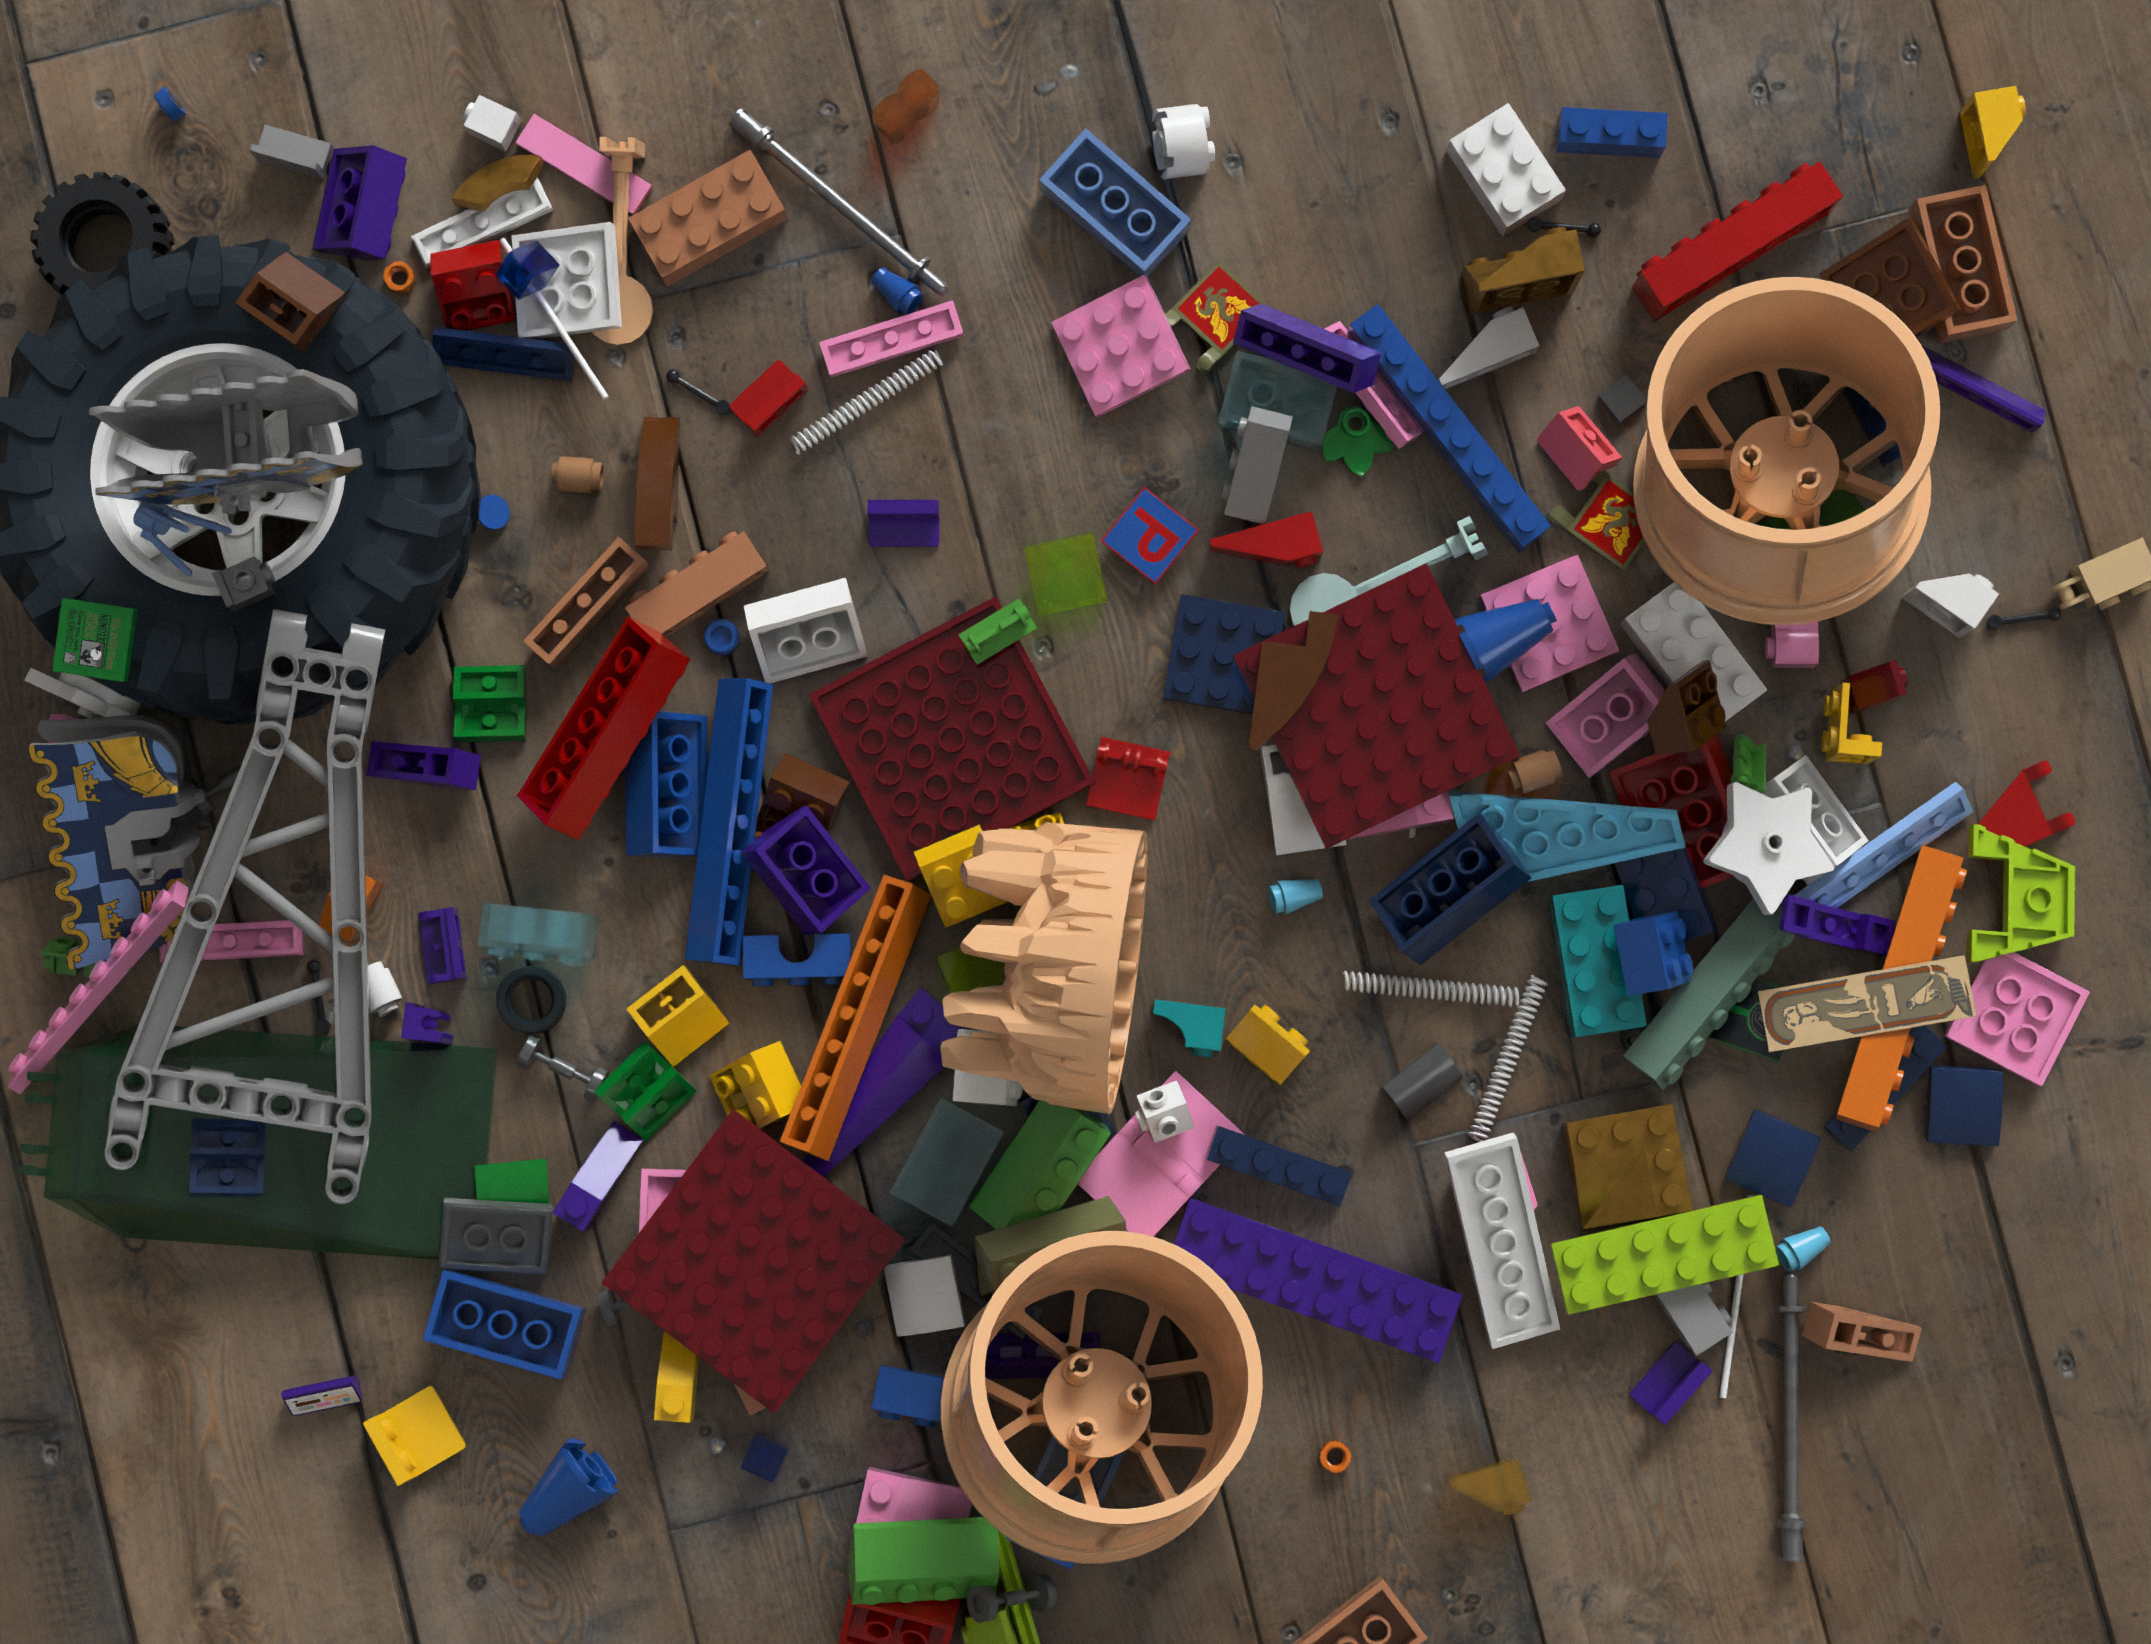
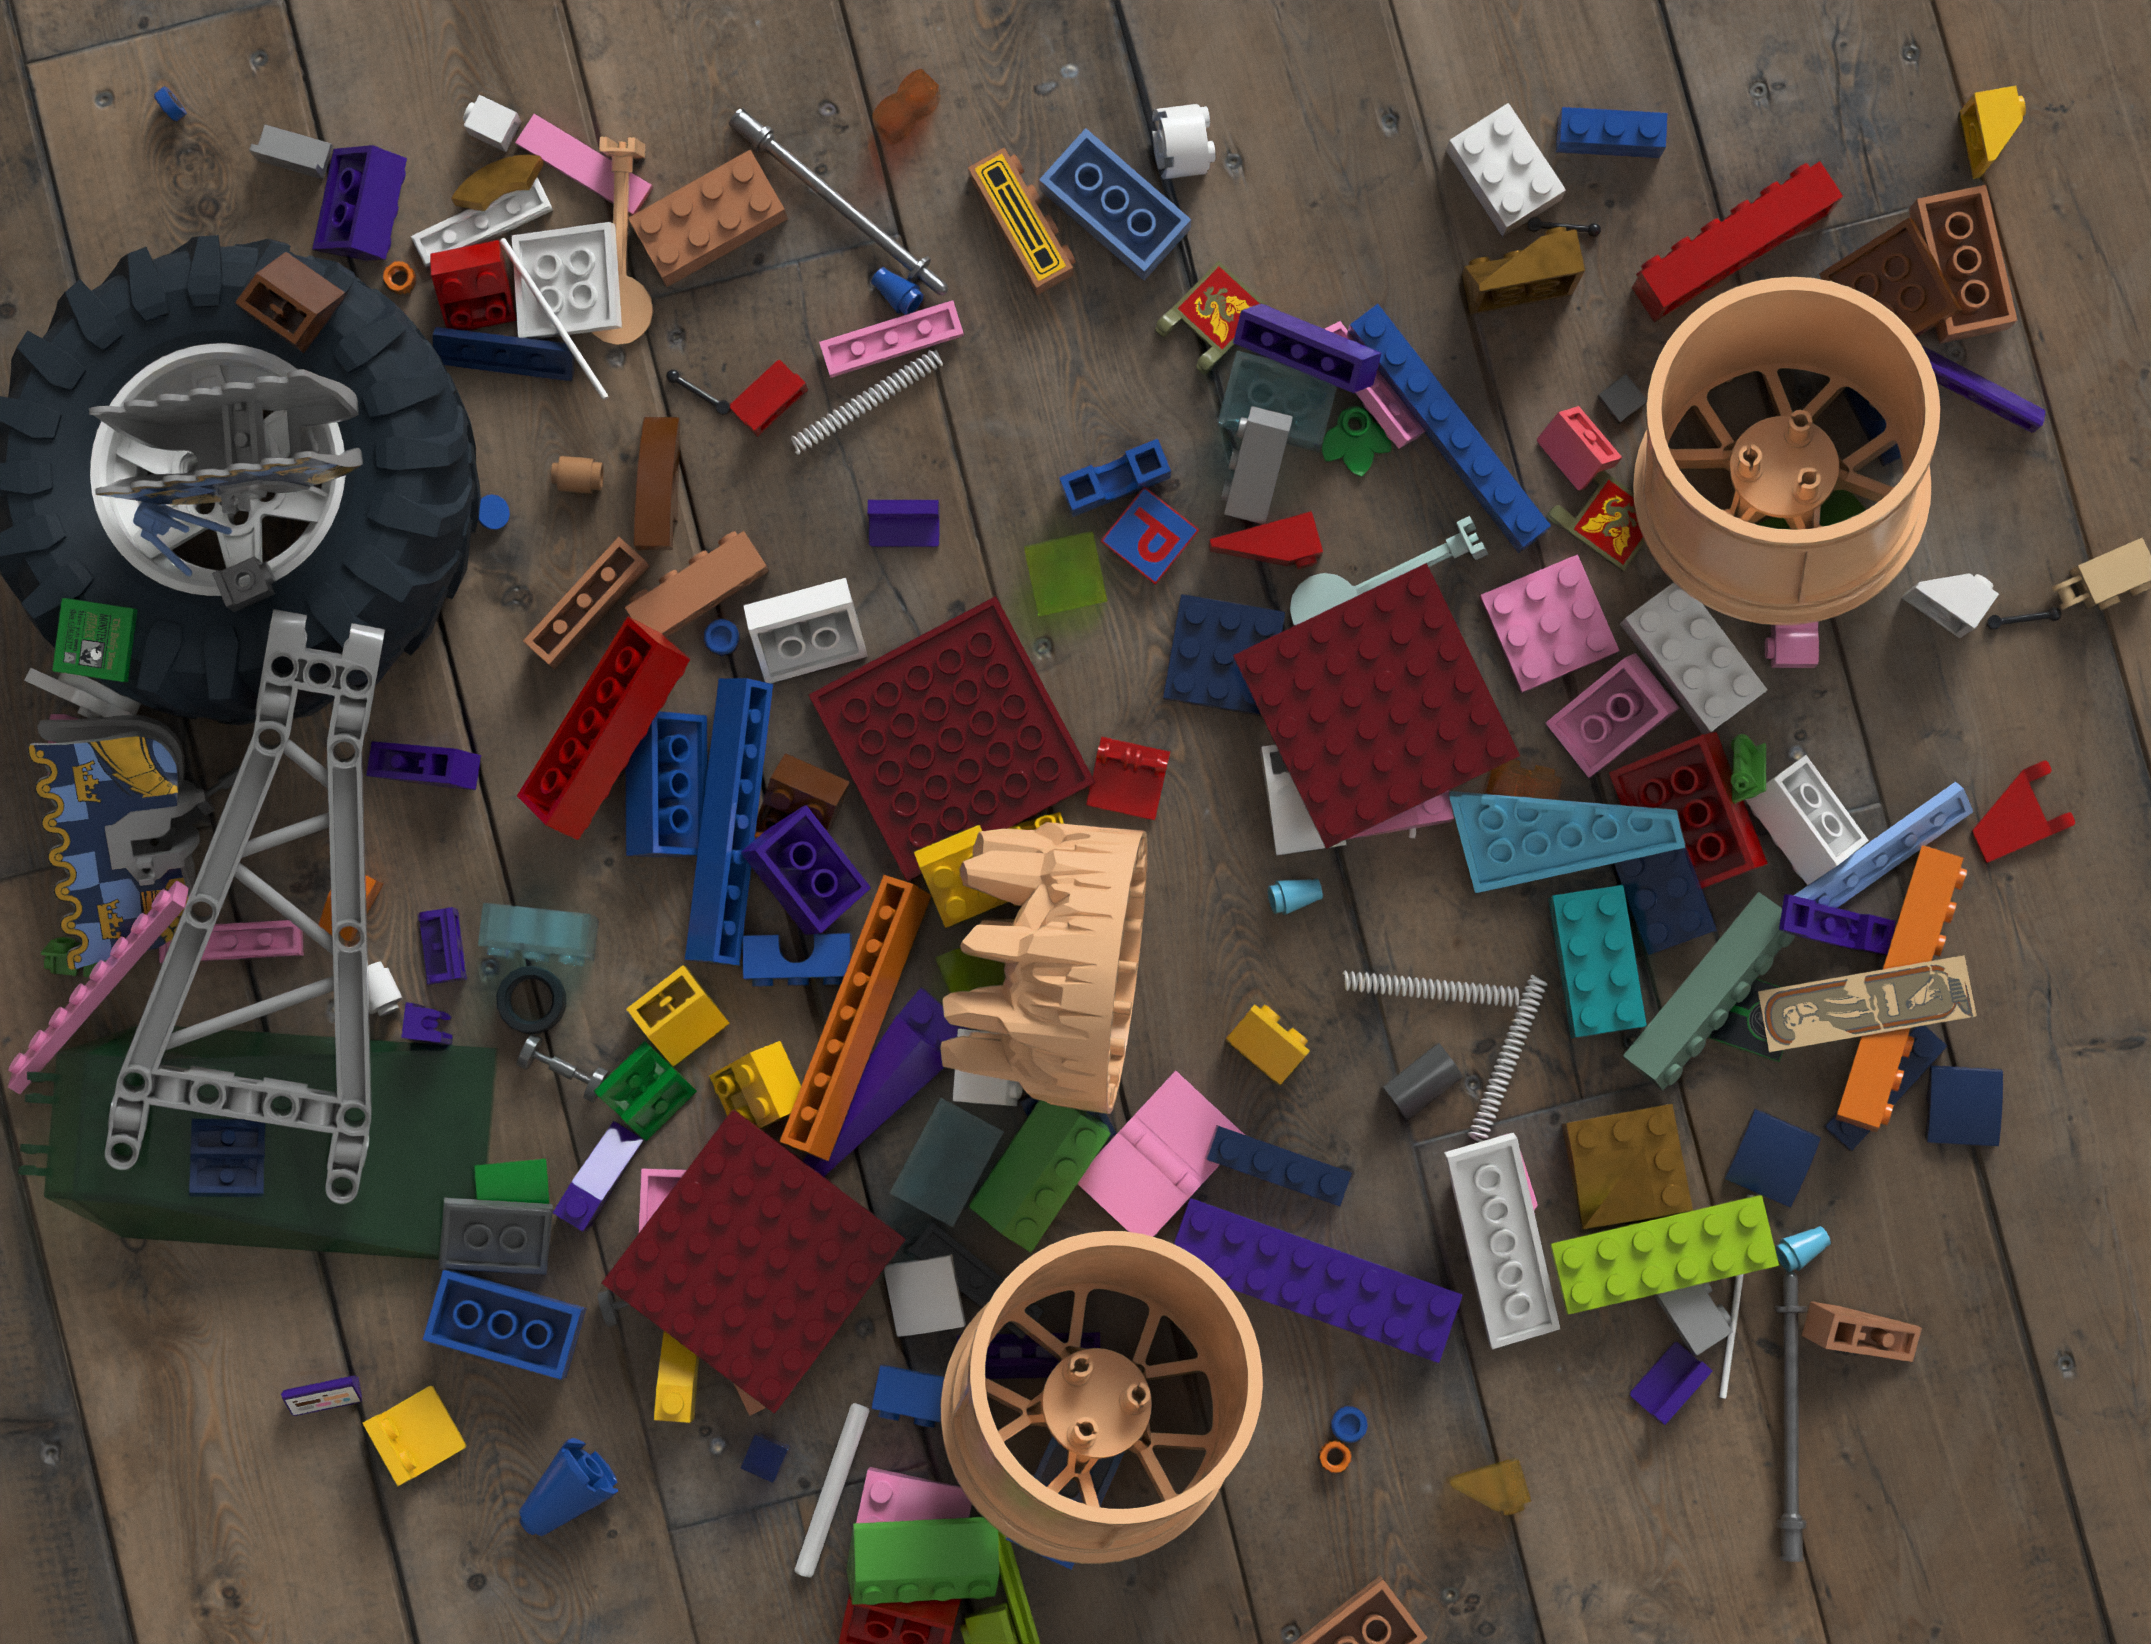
black tyre [30,172,175,295] -> none
black hinge [307,960,331,1033] -> none
green slope [453,665,527,742] -> none
clear blue brick [495,240,560,300] -> none
bright green hinge [959,599,1037,665] -> none
dark grey wheel [967,1574,1057,1623] -> none
olive slope [975,1196,1126,1296] -> none
bright pink plate [1051,275,1191,417] -> none
white brick [1135,1080,1195,1143] -> none
teal arch [1153,999,1226,1058] -> none
reddish brown slope [1247,611,1339,752] -> none
dark blue slope [1369,813,1532,965] -> none
white slope [1438,307,1539,389] -> none
blue cone [1455,599,1557,684] -> none
medium nougat brick [1507,750,1563,794] -> none
blue brick [1613,911,1693,996] -> none
reddish brown slope [1647,660,1726,755] -> none
white plate [1703,782,1834,915] -> none
yellow bracket [1821,682,1882,765] -> none
dark red slope [1842,660,1909,714] -> none
bright pink plate [1943,952,2090,1087] -> none
lime wing [1966,824,2075,964] -> none
none -> white axle [795,1403,869,1578]
none -> brick [968,147,1076,295]
none -> blue arch [1059,439,1171,517]
none -> blue tile [1331,1406,1368,1443]

